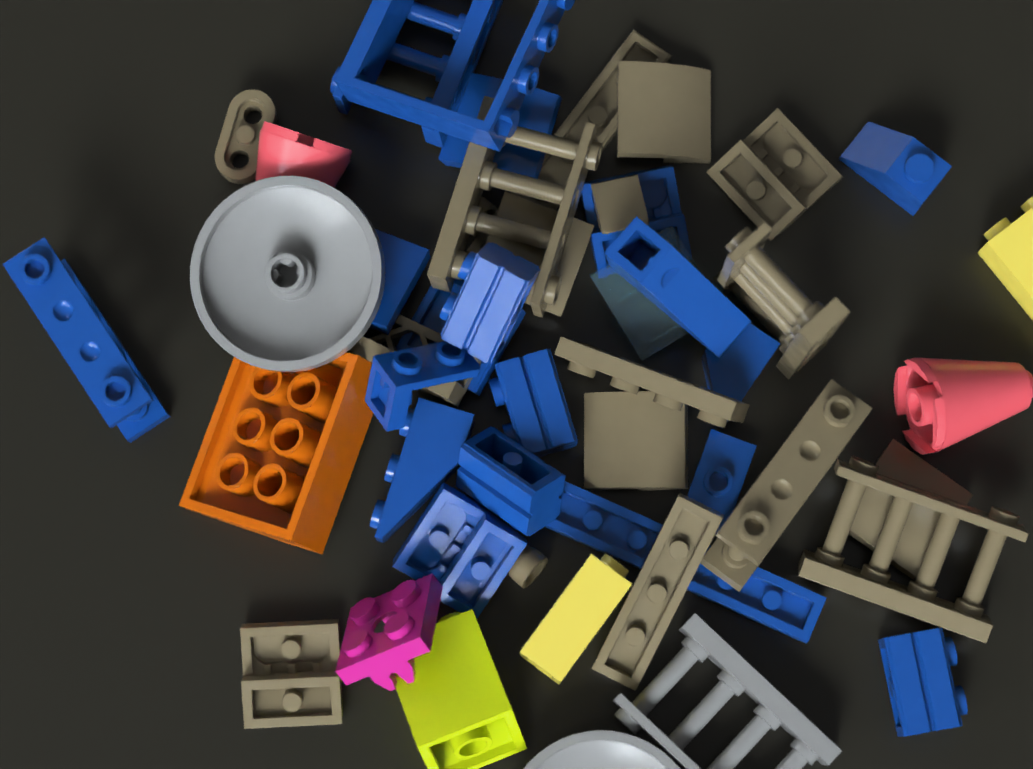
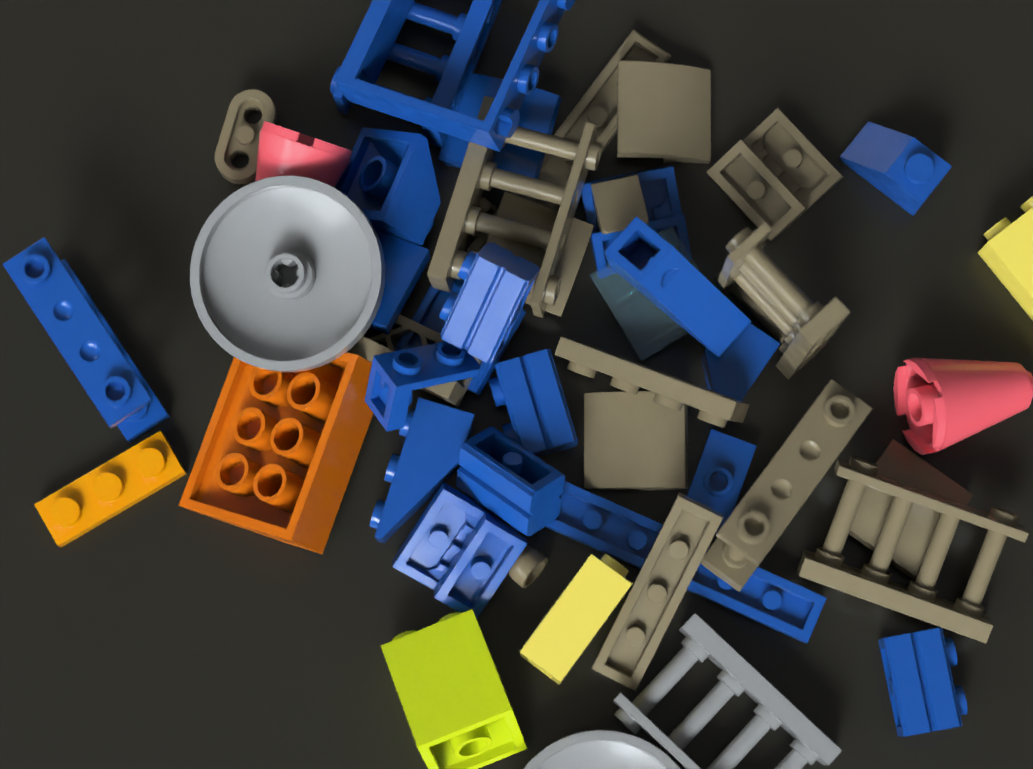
dark tan slope [240,619,343,729] -> none
dark pink piece [335,573,443,691] -> none
none -> light orange plate [34,430,187,547]
none -> blue slope [335,127,441,245]

